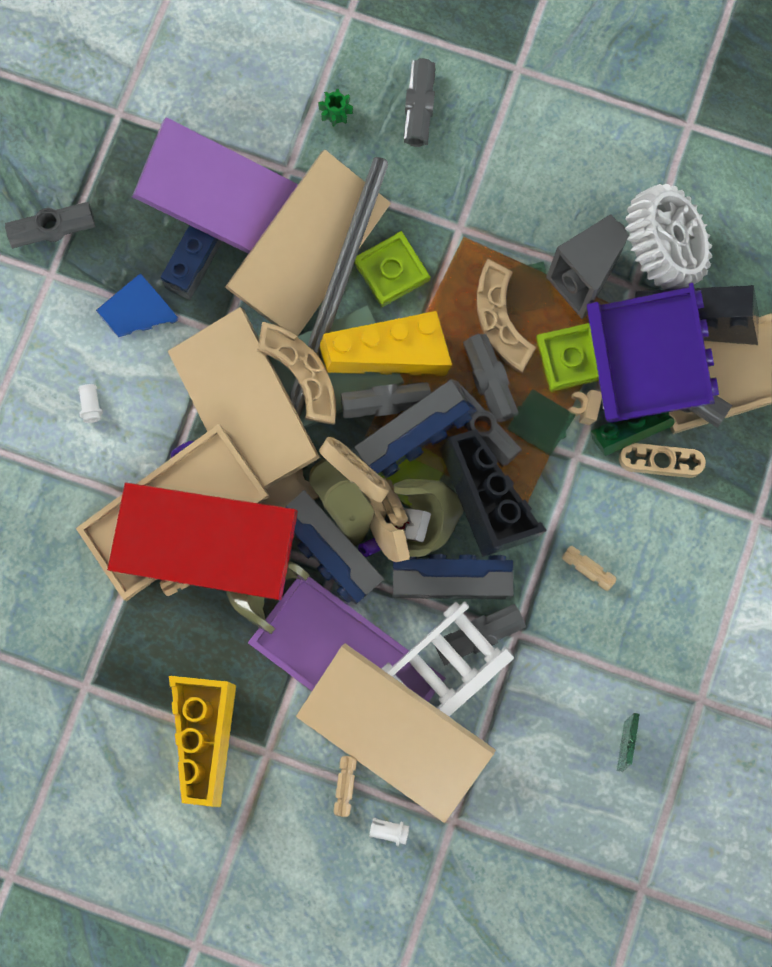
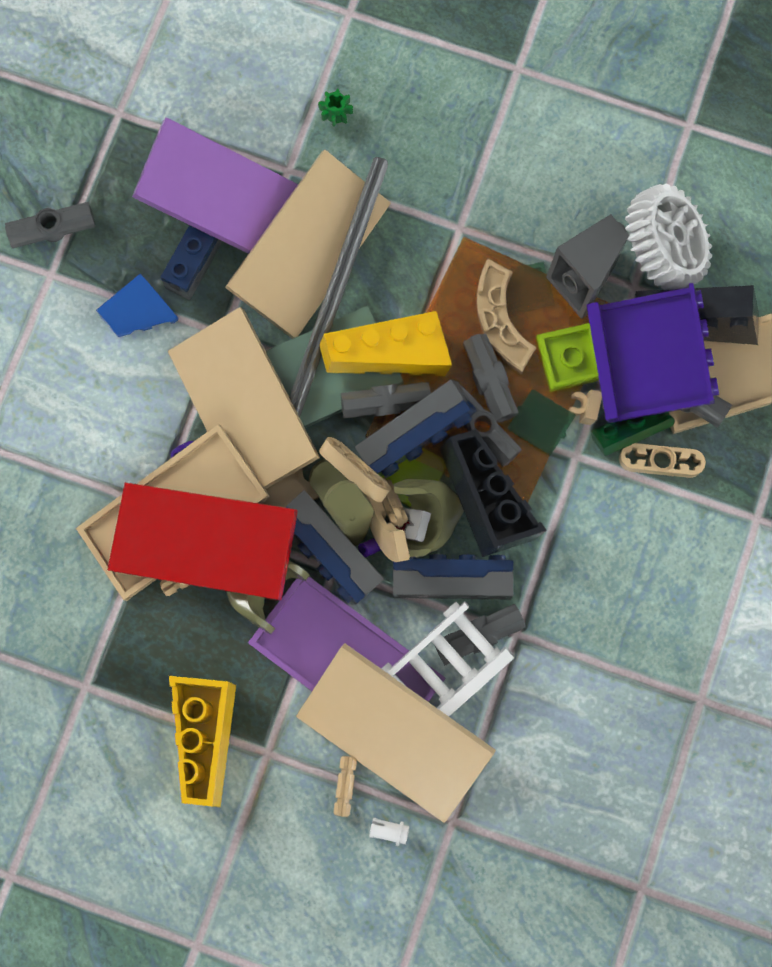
white pin [78,384,103,423] -> none
tan tile [257,322,336,425] -> none
lime tile [354,231,431,308] -> none
dark grey piece [404,58,436,147] -> none
tan axle [562,546,617,591] -> none
clear green piece [616,713,640,772] -> none

